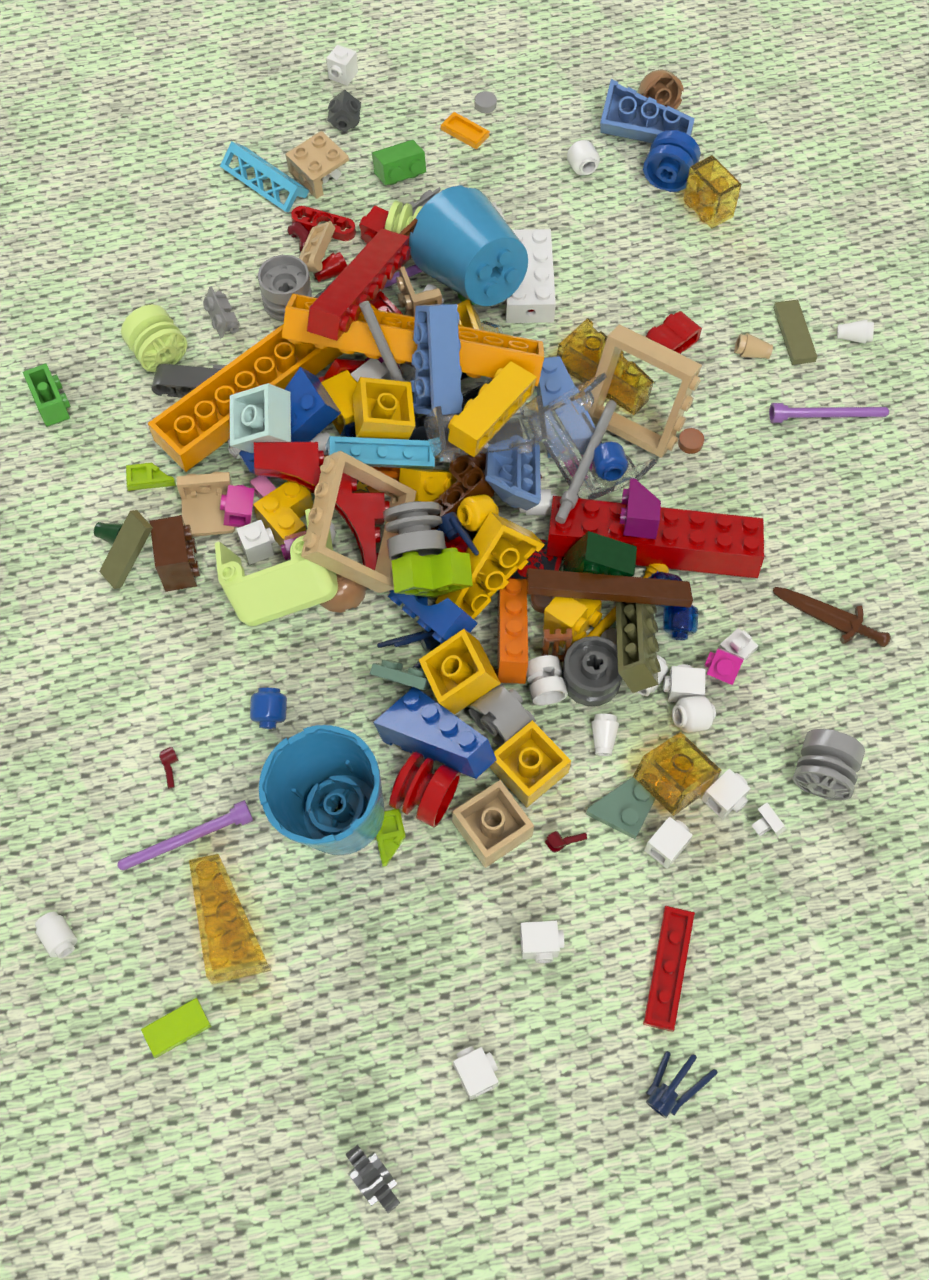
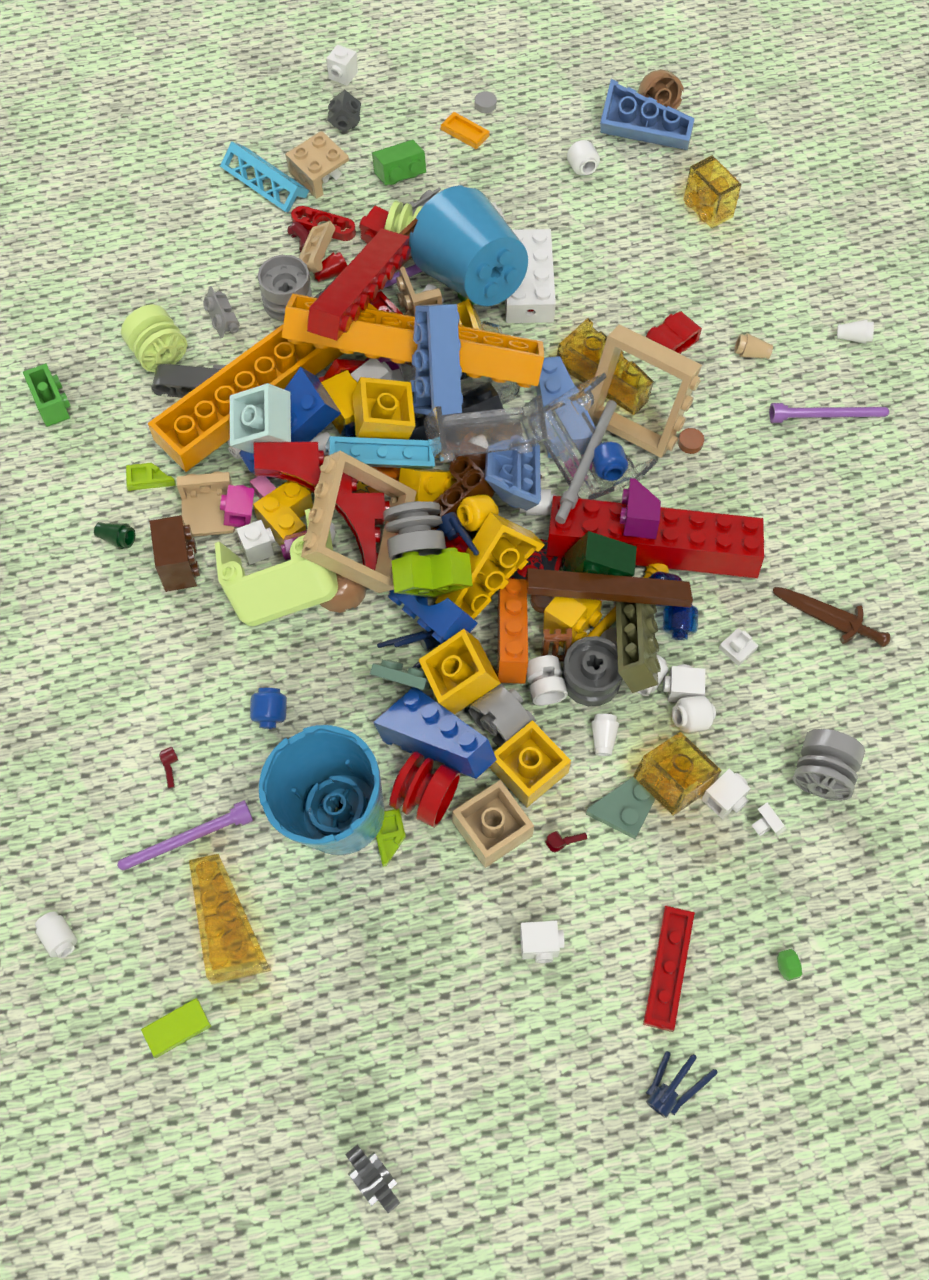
olive tile [99,510,153,589] -> none
light grey bar [359,301,405,382] -> none
yellow brick [448,361,537,457] -> none
white brick [453,1046,499,1100] -> none
blue wheel [643,130,701,192] -> none
white brick [644,816,693,869] -> none
dark pink brick [704,648,744,685] -> none
olive tile [773,299,817,365] -> none
none -> bright green tile [777,949,802,981]

